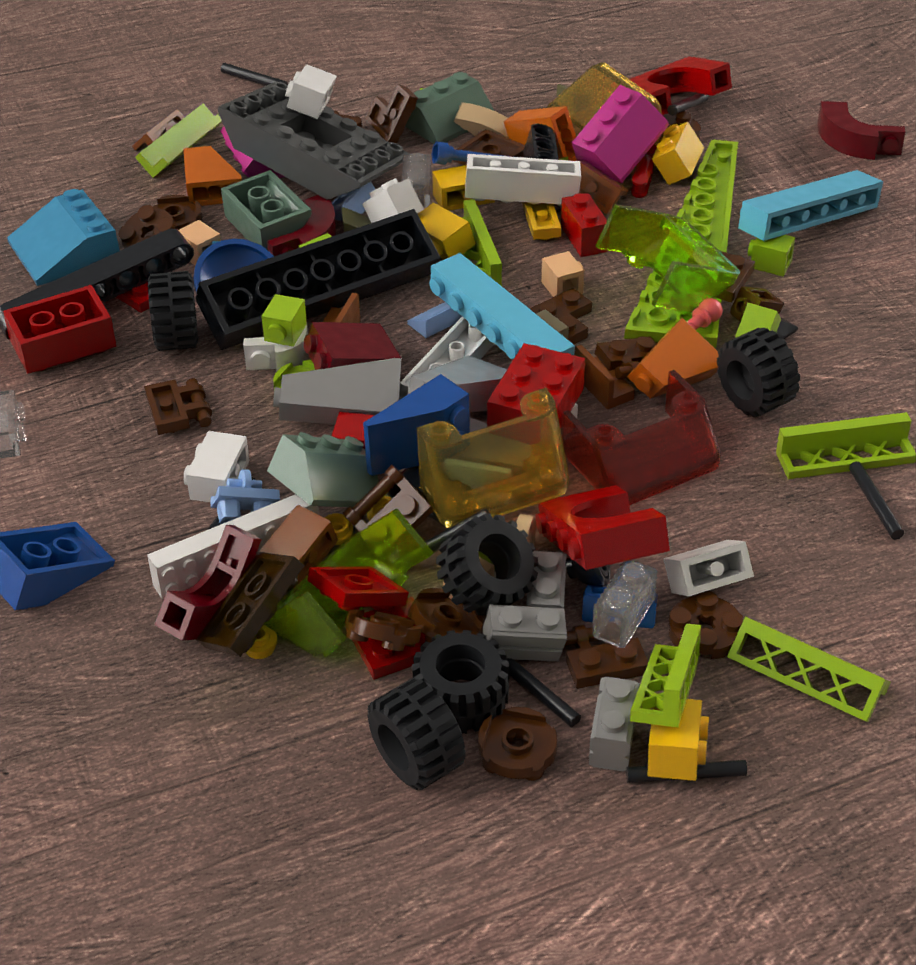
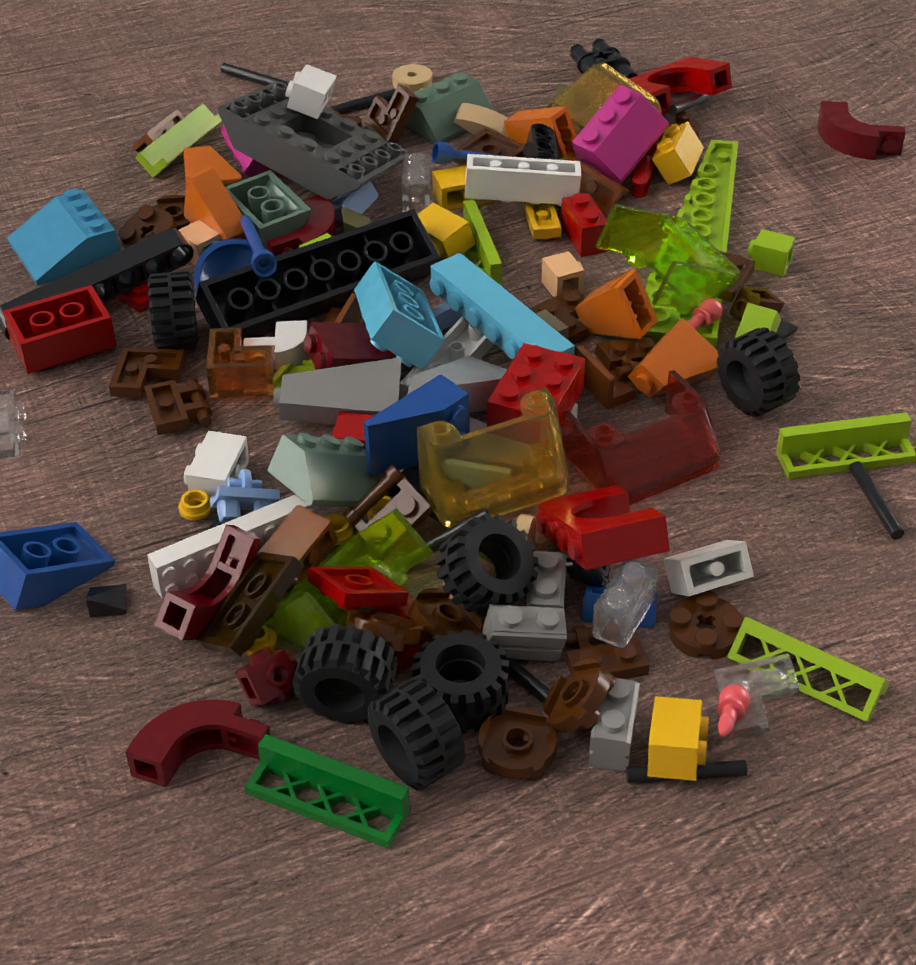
lime brick [261,294,307,347] -> none
white brick [362,178,424,223] -> none
lime fence [630,623,701,727] -> none
medium azure brick [738,170,883,241] -> none
none -> black slope [86,584,127,617]
none -> reddish brown plate [109,347,186,398]
none -> dark red arch [125,700,271,787]
none -> yellow plate [178,489,213,521]
none -> orange slope [184,165,247,241]
none -> clear orange brick [206,327,275,398]
none -> dark red brick [234,646,298,706]
none -> blue piece [240,215,277,277]
none -> green fence [245,734,410,849]
none -> black tyre [293,624,398,724]
none -> black bar [331,88,396,114]
none -> medium azure brick [354,261,445,370]
none -> tan piece [392,64,433,93]
none -> reddish brown plate [544,658,615,732]
none -> black pin [570,38,638,93]
none -> orange slope [575,269,658,339]
none -> clear plate [714,653,800,739]
none -> coral bar [717,684,751,737]

